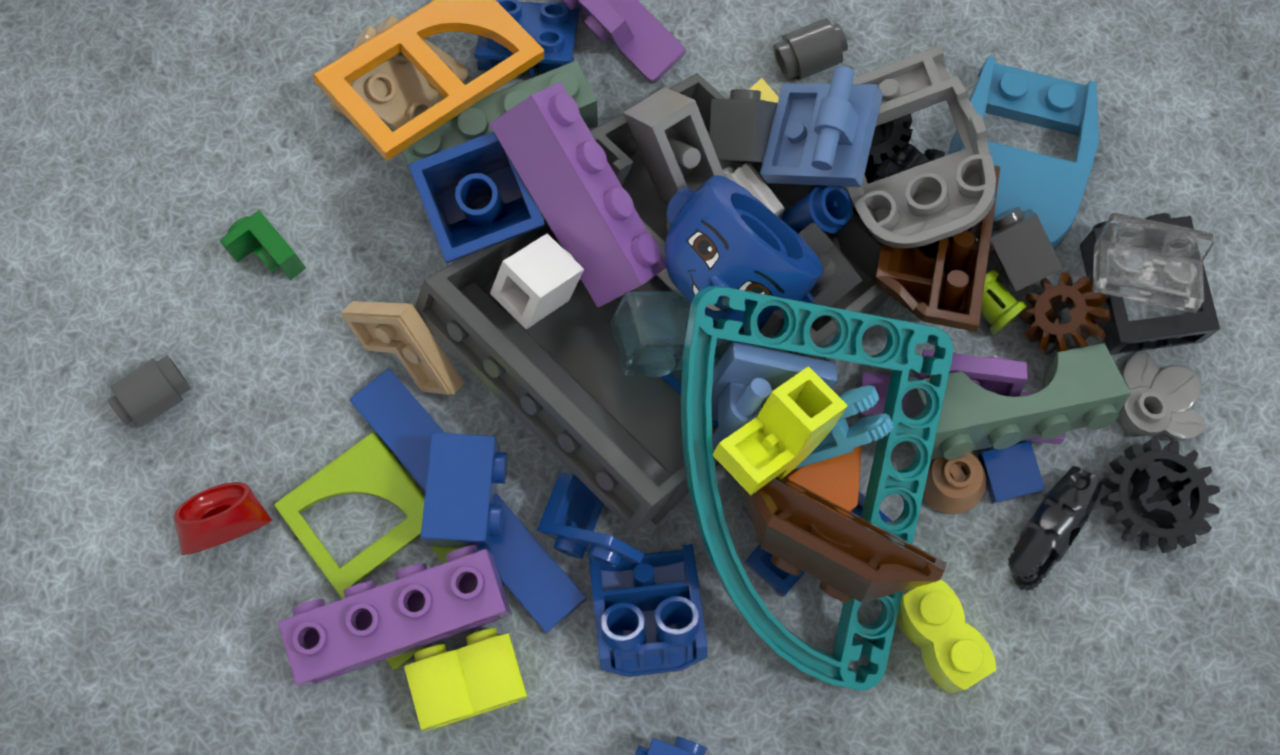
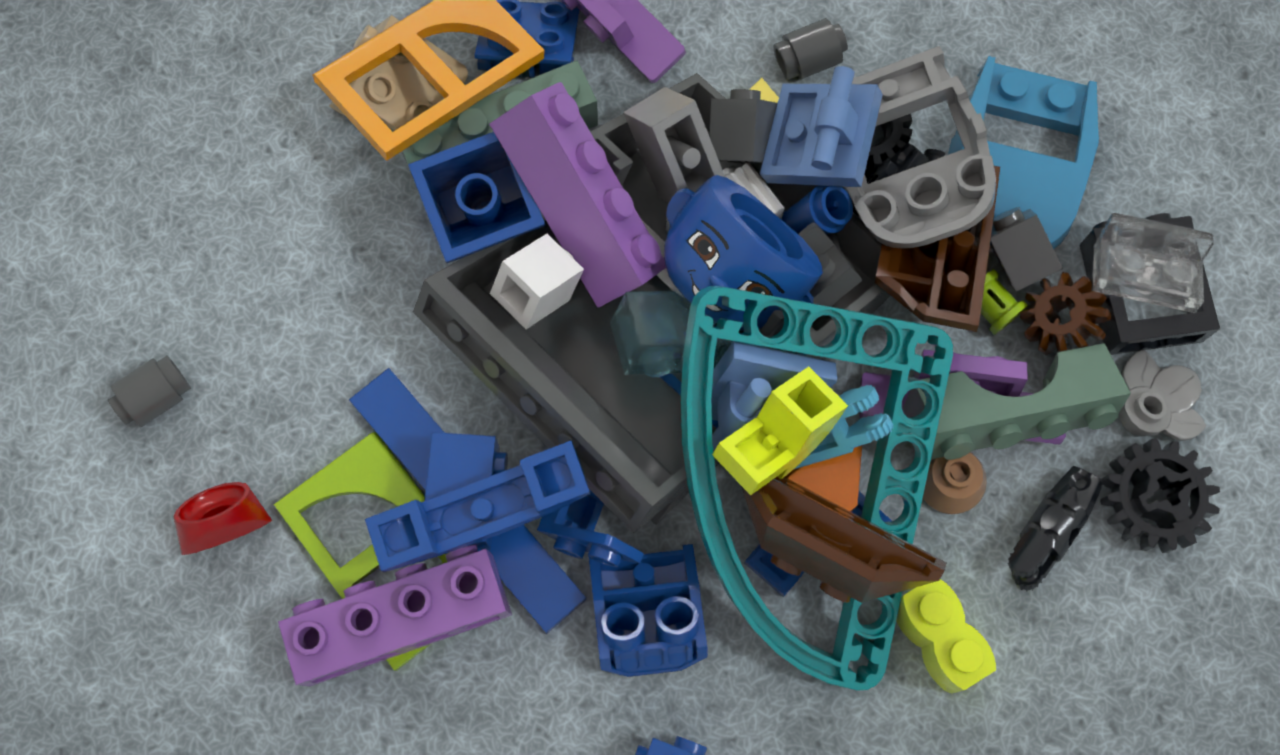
green bracket [220,210,306,280] -> none
tan tile [341,301,465,395] -> none
neon yellow brick [404,628,528,732] -> none
blue tile [978,441,1046,504] -> none
none -> blue slope [365,441,591,572]

